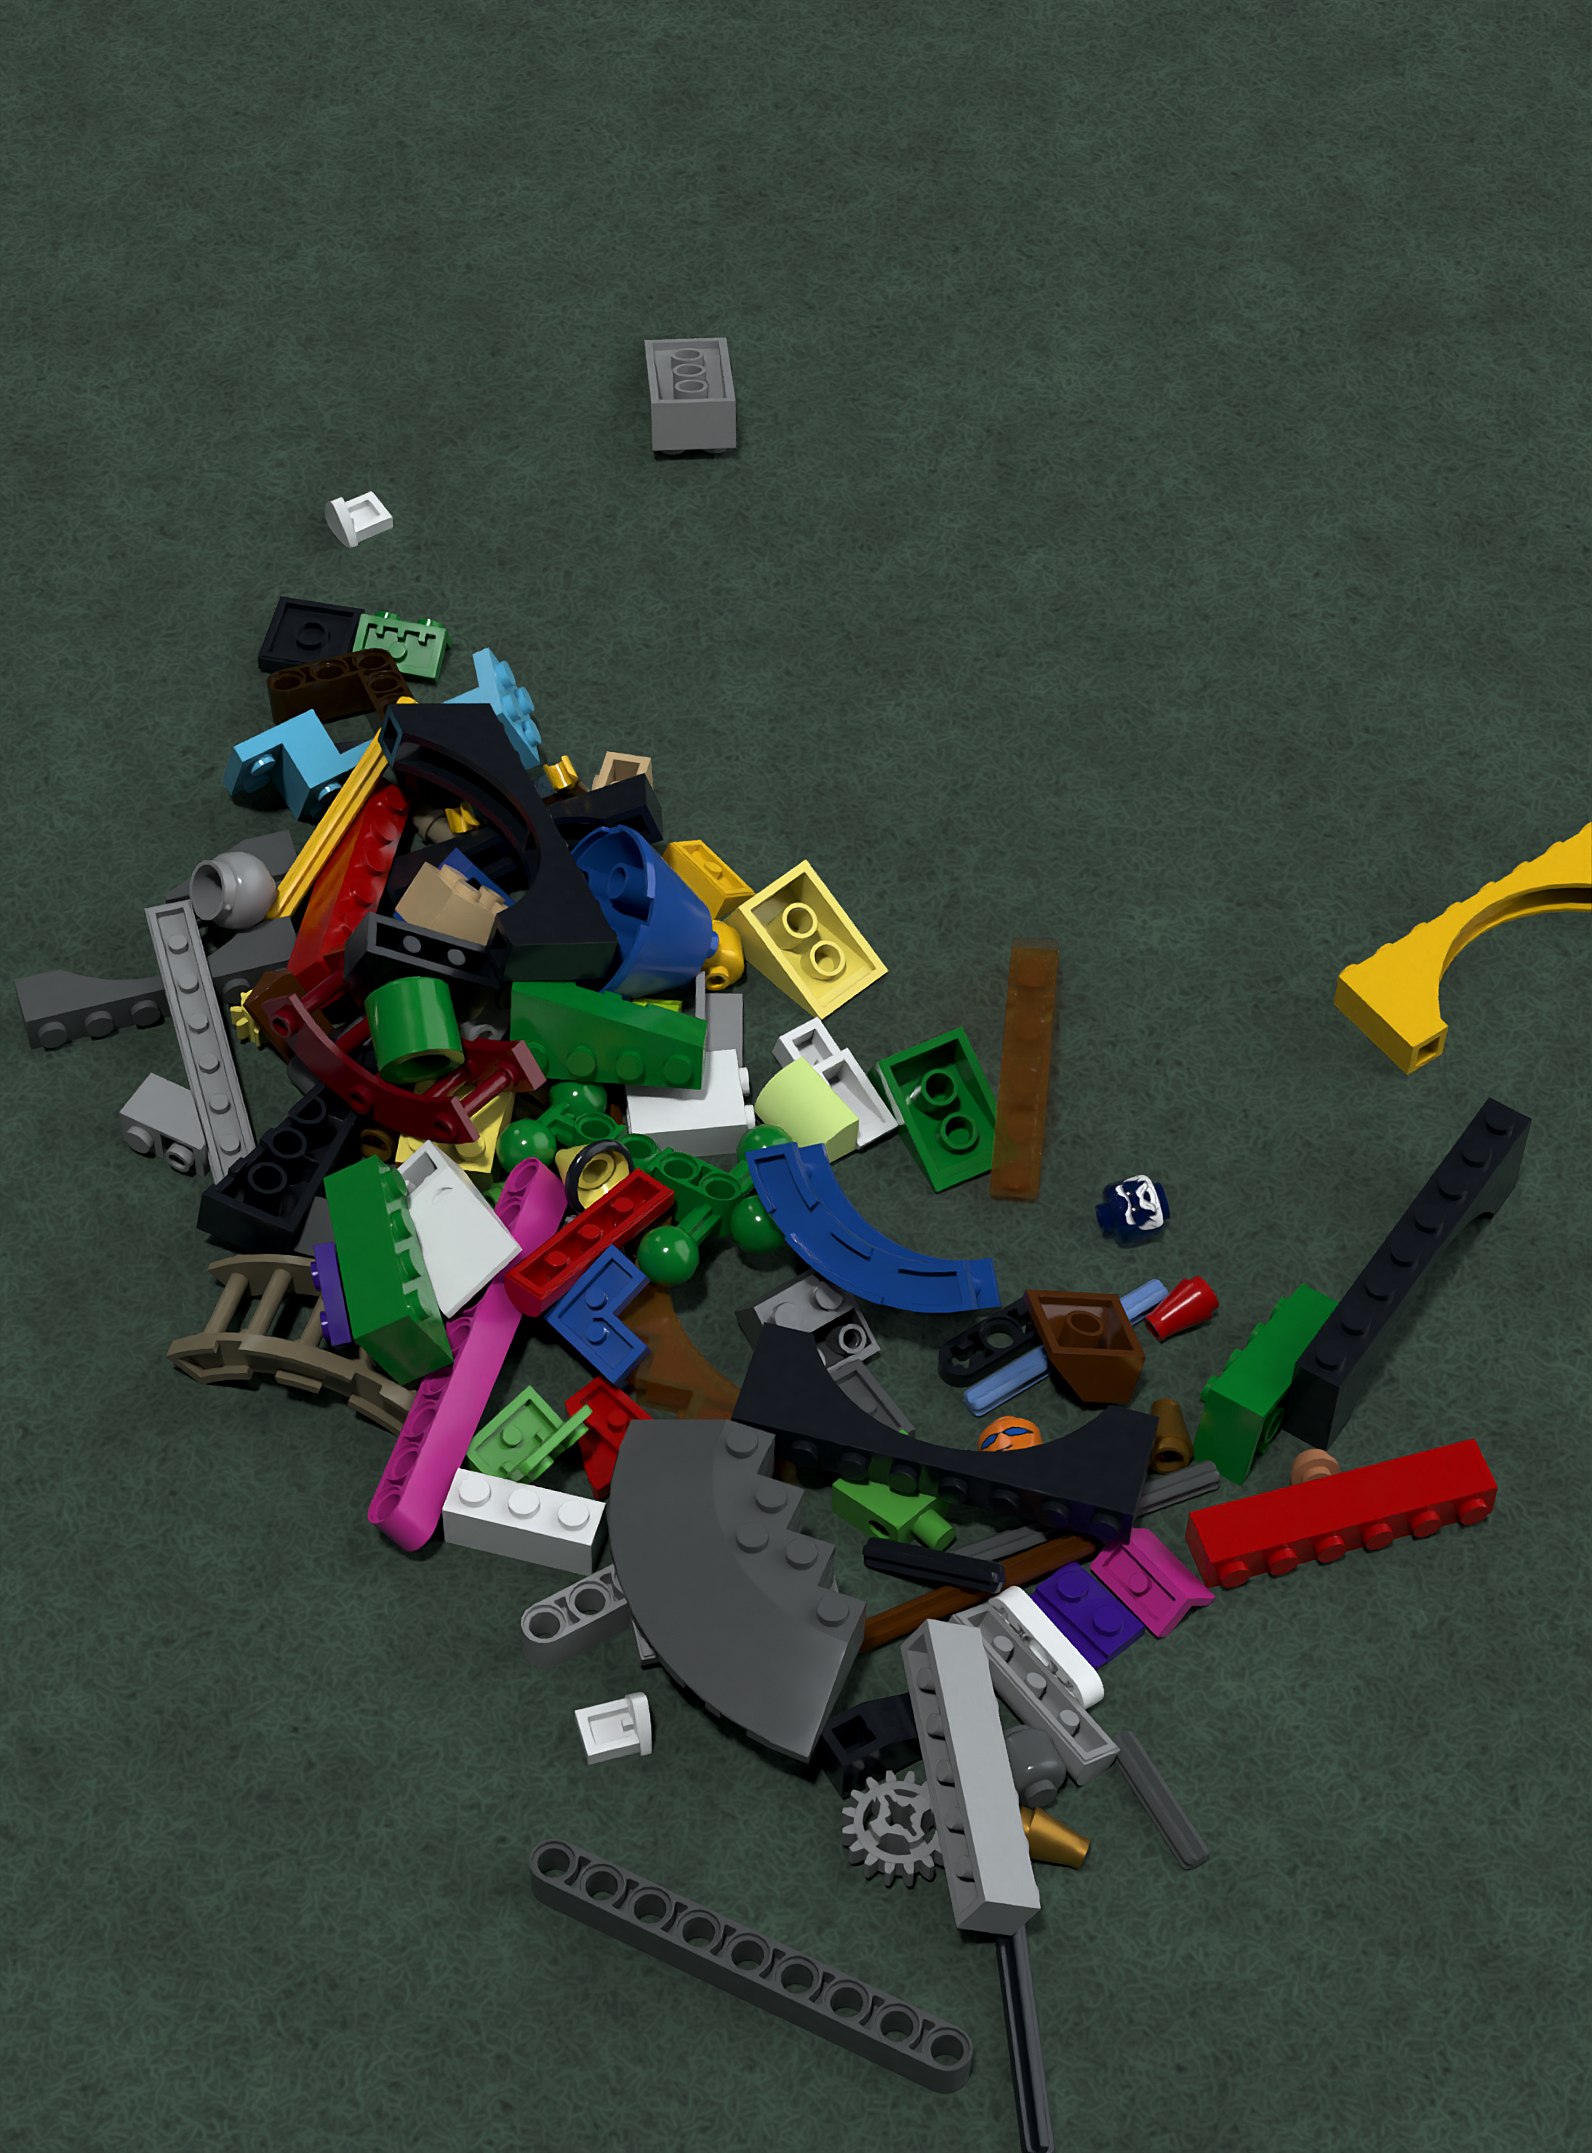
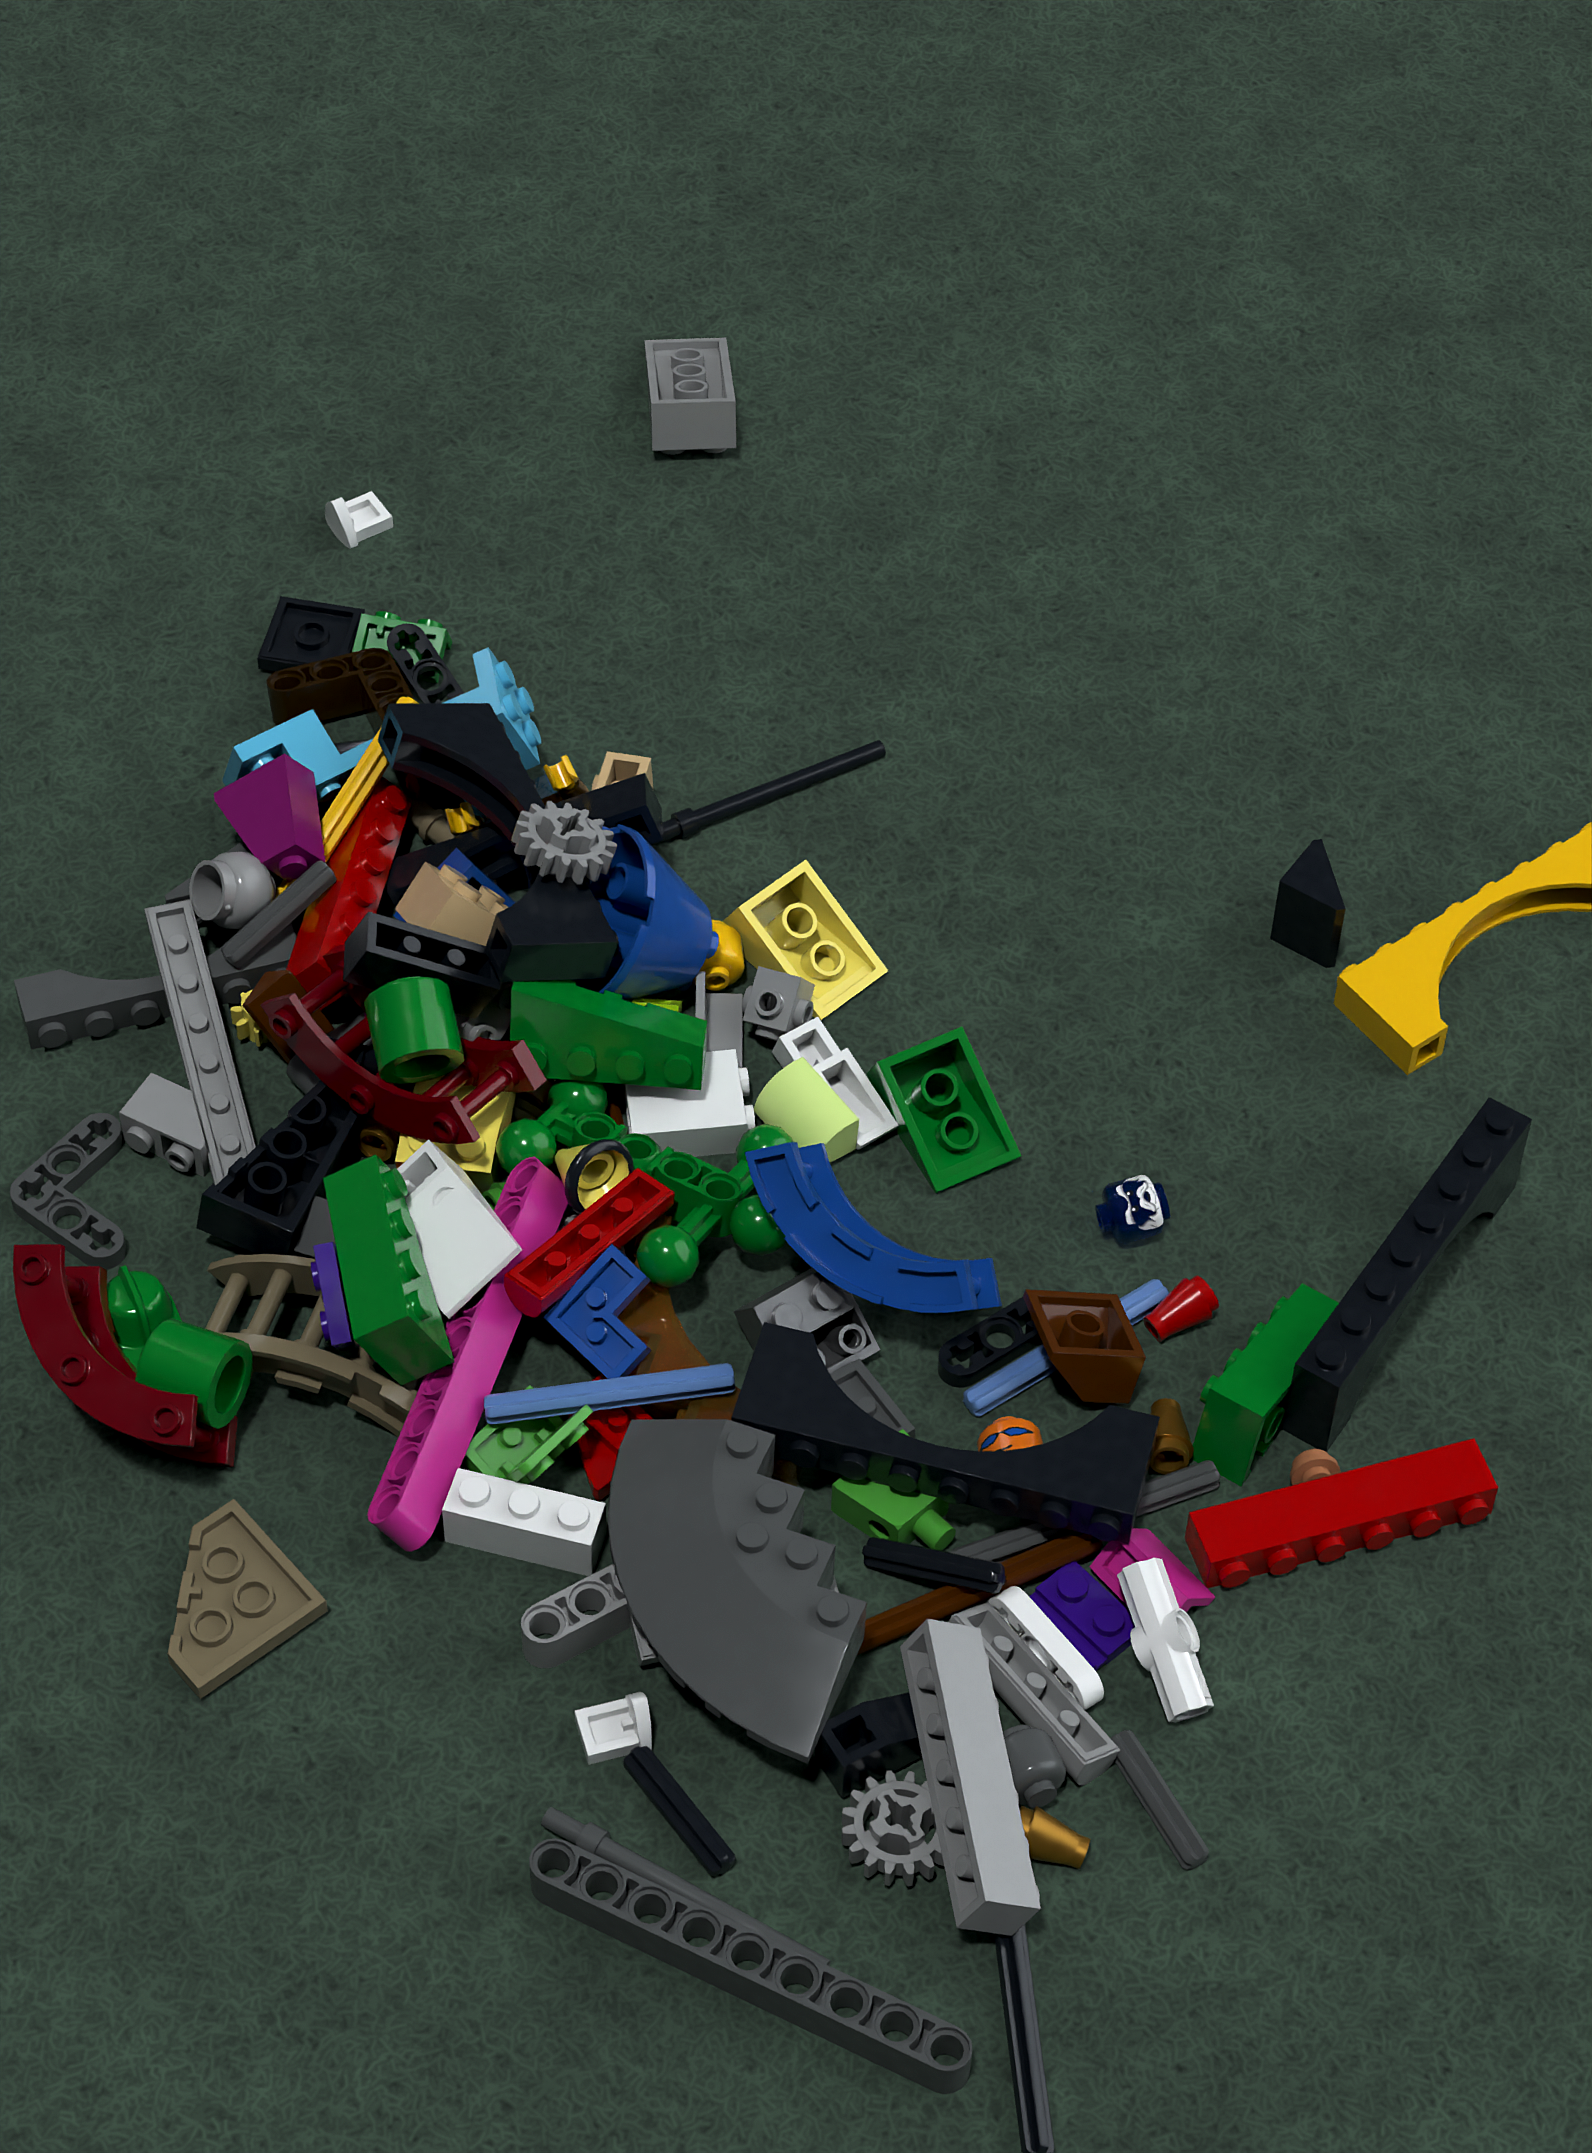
yellow slope [662,840,756,920] -> none
clear orange arch [989,937,1059,1199] -> none
none -> dark grey beam [9,1113,127,1270]
none -> dark red fence [13,1244,238,1467]
none -> green piece [107,1265,182,1369]
none -> green piece [135,1318,252,1429]
none -> dark tan plate [167,1499,328,1699]
none -> magenta slope [214,753,326,882]
none -> dark grey axle [221,860,336,968]
none -> black beam [387,623,464,703]
none -> medium blue axle [484,1363,735,1425]
none -> light grey gear [511,801,617,884]
none -> dark grey bar [541,1807,831,1966]
none -> black axle [623,1746,736,1876]
none -> black bar [650,740,886,846]
none -> light grey brick [742,966,815,1042]
none -> white piece [1117,1558,1214,1723]
none -> black slope [1270,839,1346,968]

